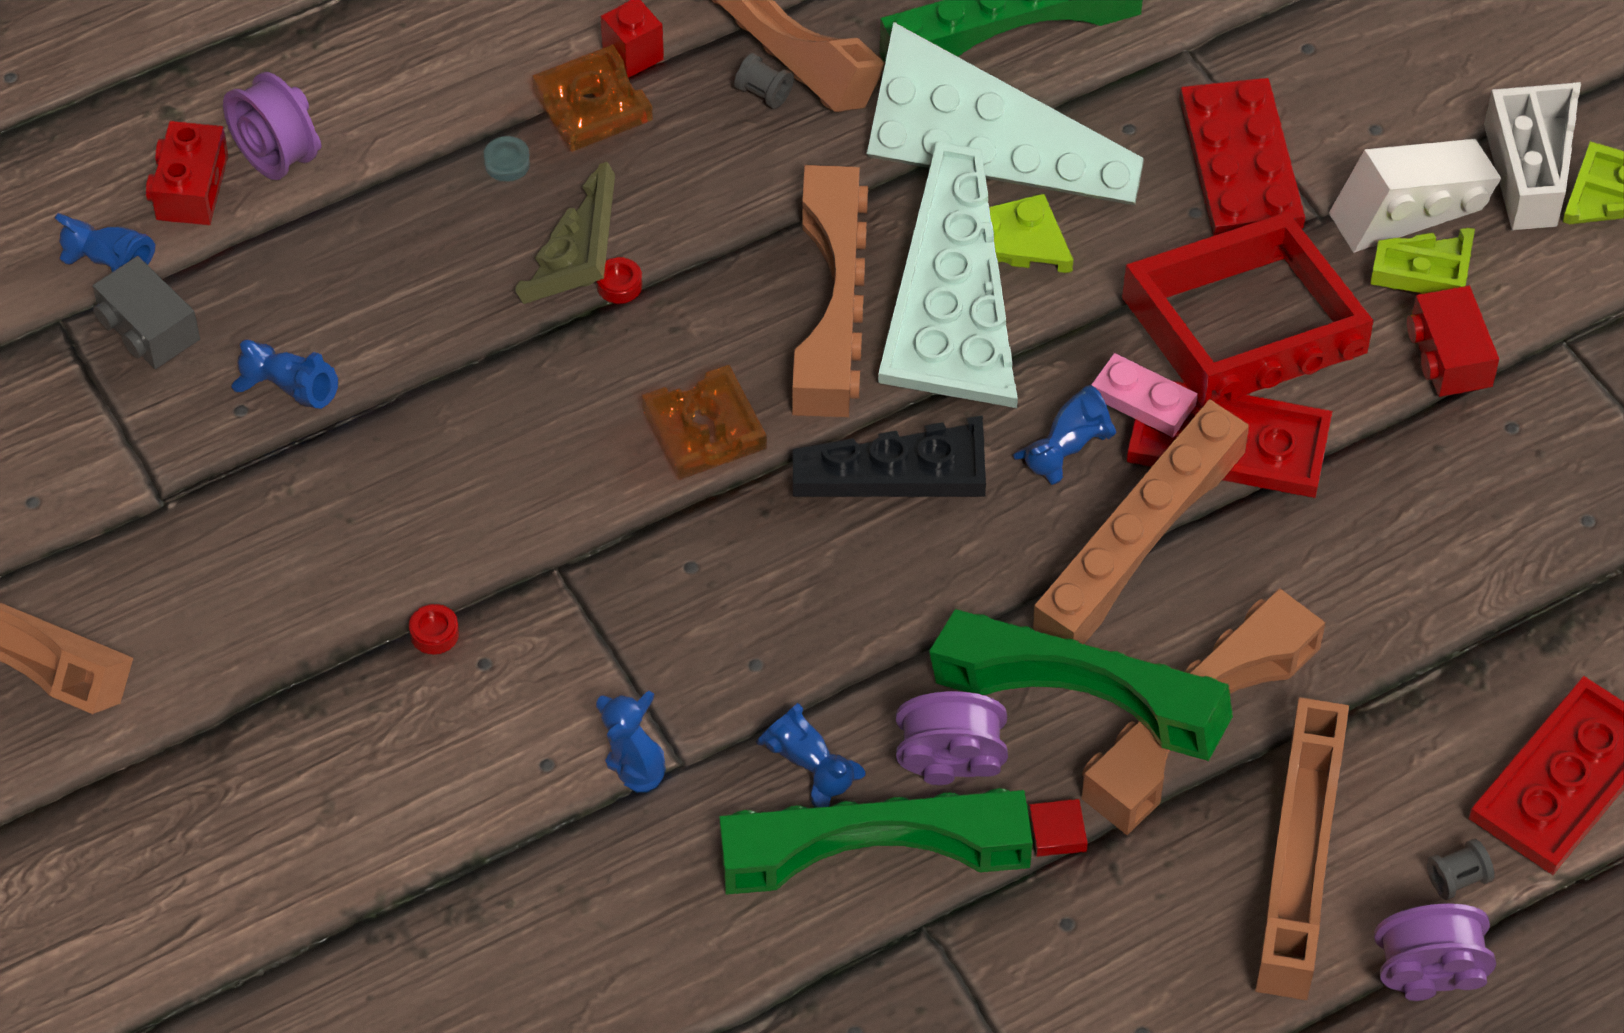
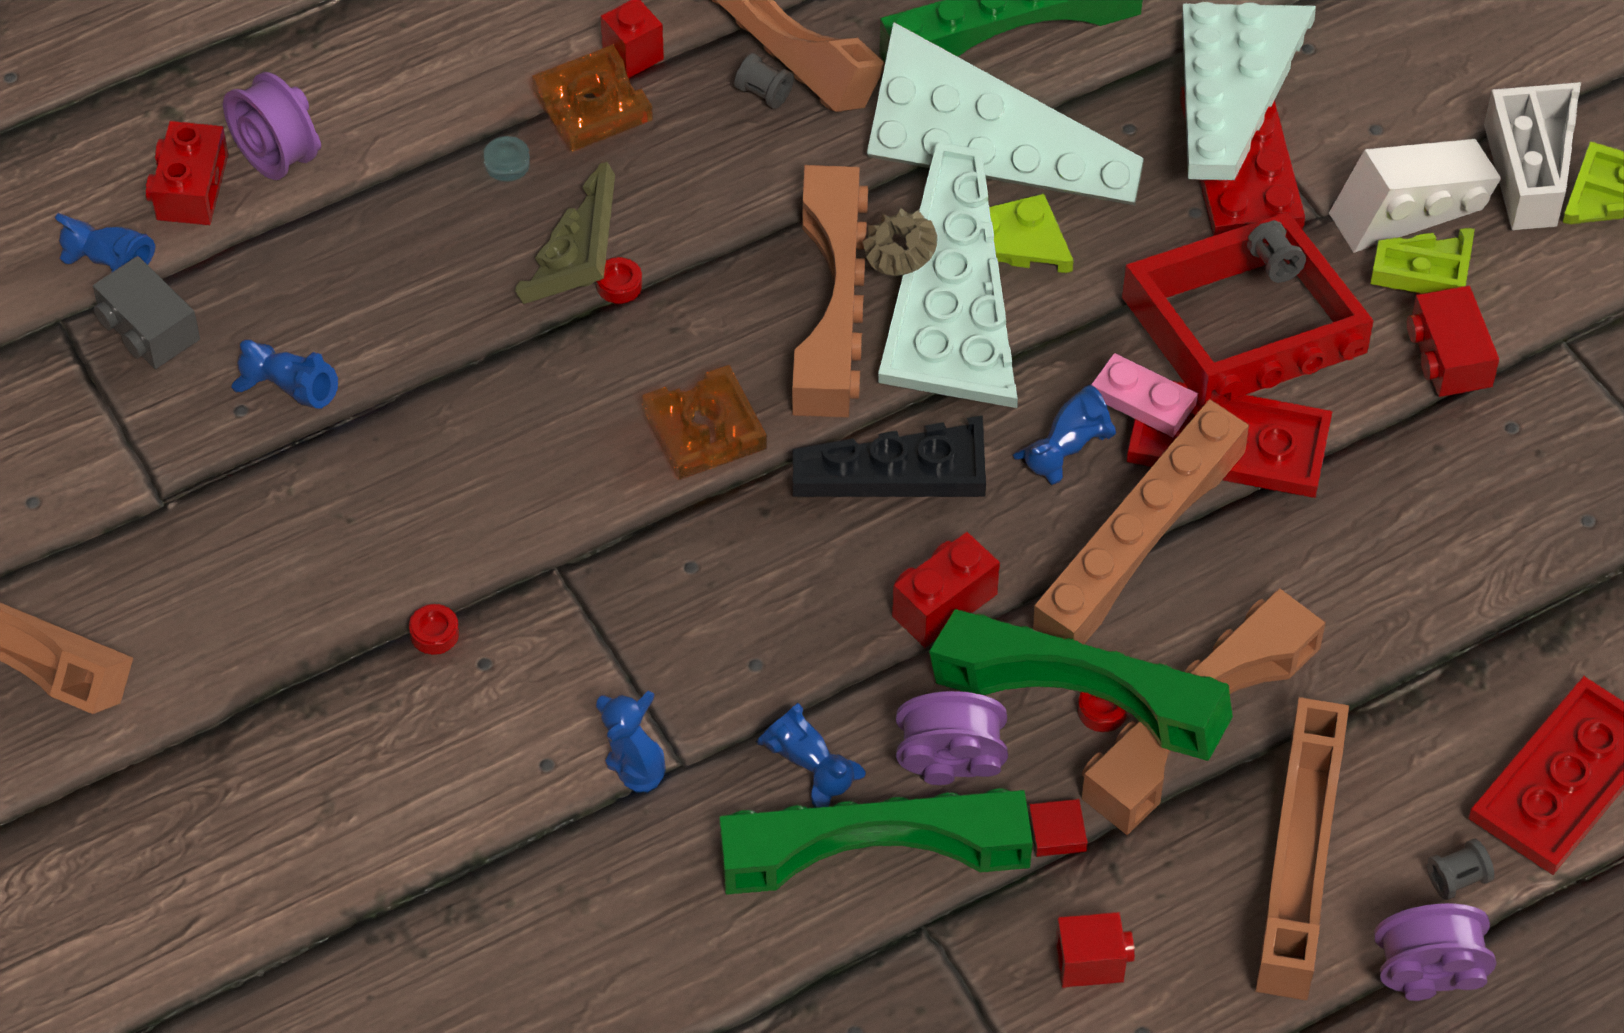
none -> dark tan gear [862,208,938,276]
none -> red brick [892,532,1000,648]
none -> red brick [1055,912,1135,988]
none -> red tile [1078,692,1127,732]
none -> light aqua wing [1182,2,1316,180]
none -> dark grey bush [1247,220,1306,283]

